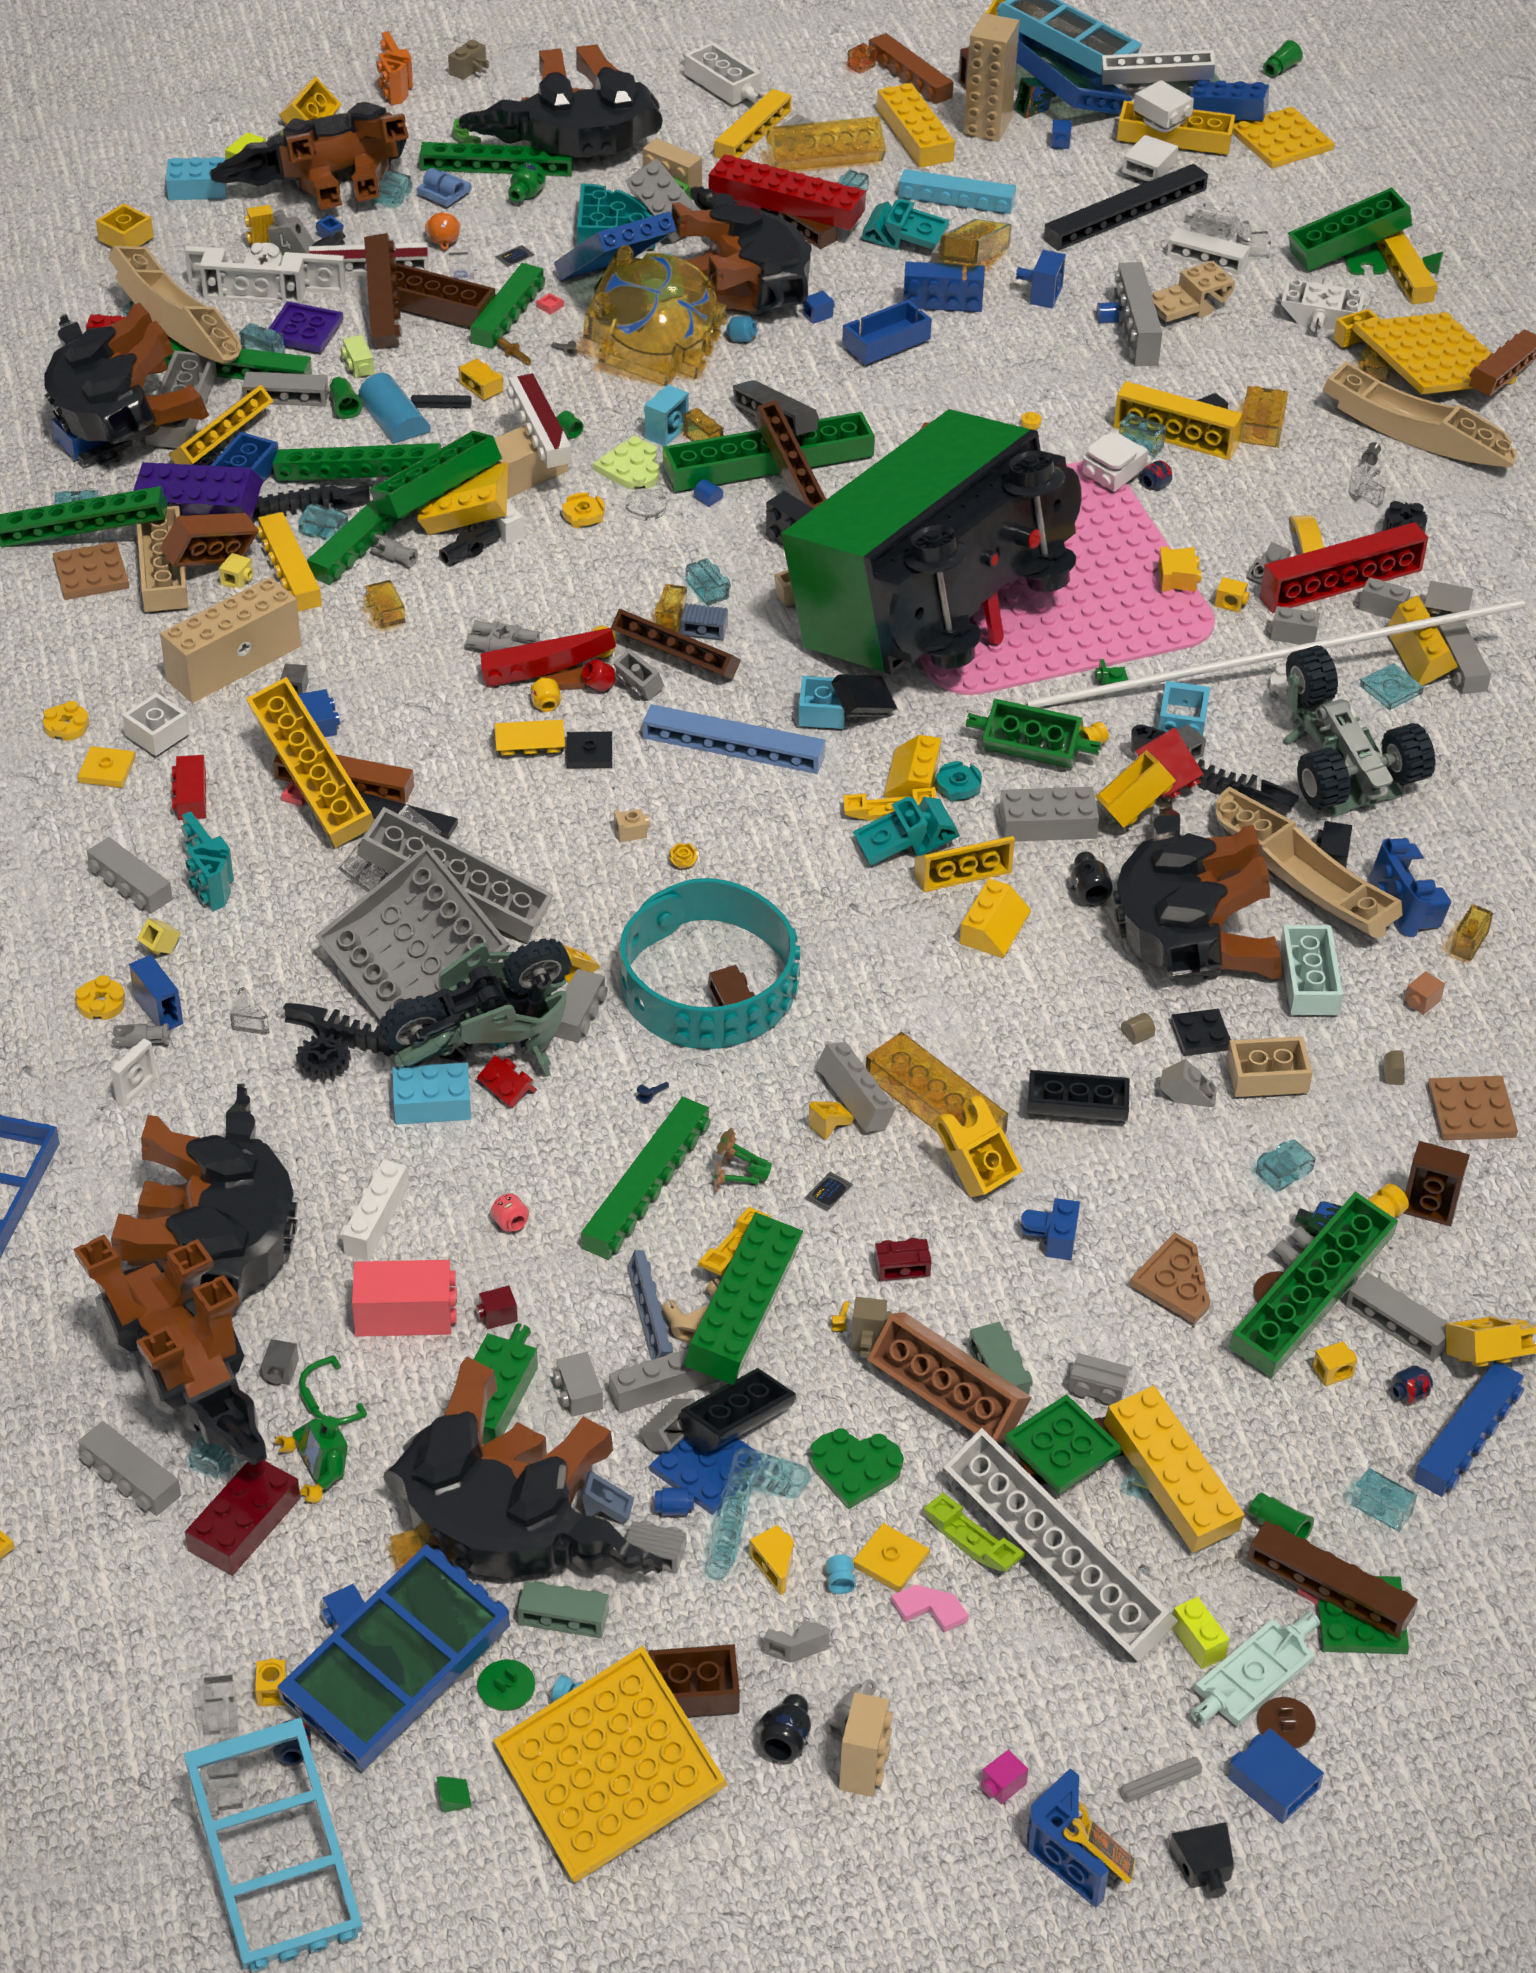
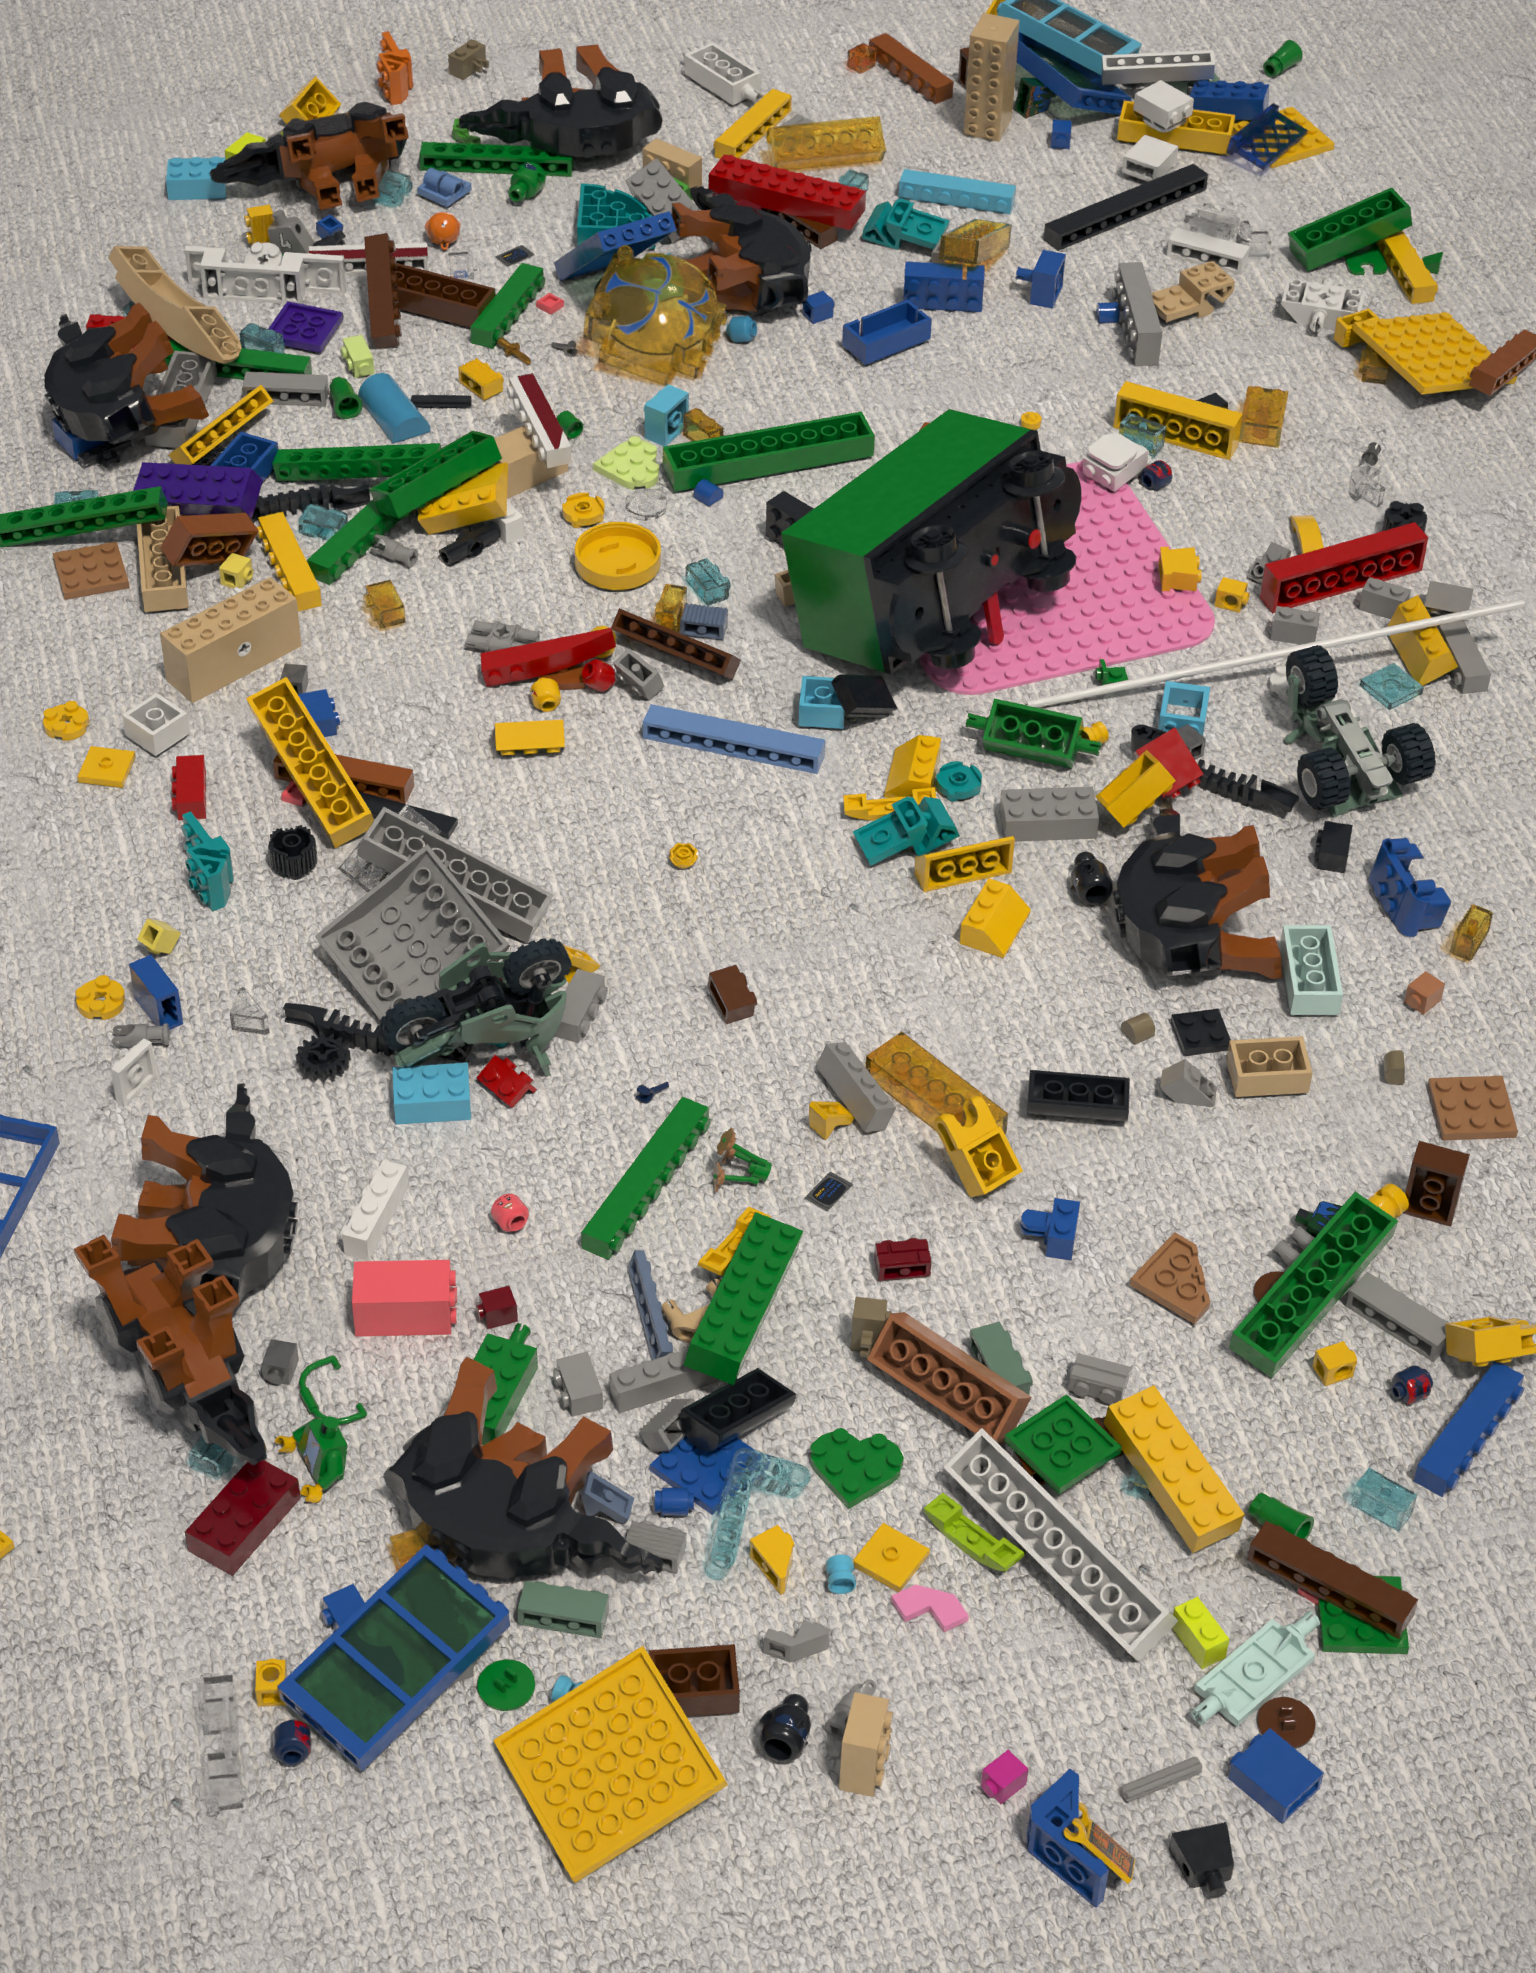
light grey brick [78,1421,181,1516] -> none
light grey brick [87,837,173,914] -> none
yellow brick [96,203,154,247] -> none
medium azure window [184,1718,363,1972] -> none
green slope [437,1776,472,1813] -> none
black plate [567,731,612,768] -> none
tan brick [614,809,650,842] -> none
teal piece [620,878,800,1049] -> none
dark grey brick [733,380,819,436] -> none
reddish brown brick [754,400,826,508] -> none
yellow hand [832,1301,850,1331] -> none
yellow brick [877,83,955,168] -> none
tan slope [1216,787,1402,938] -> none
clear light blue brick [1255,1139,1316,1192] -> none
tan slope [1322,361,1517,467] -> none
none -> black brick [268,825,318,880]
none -> yellow piece [575,522,661,590]
none -> fence [1226,103,1308,170]

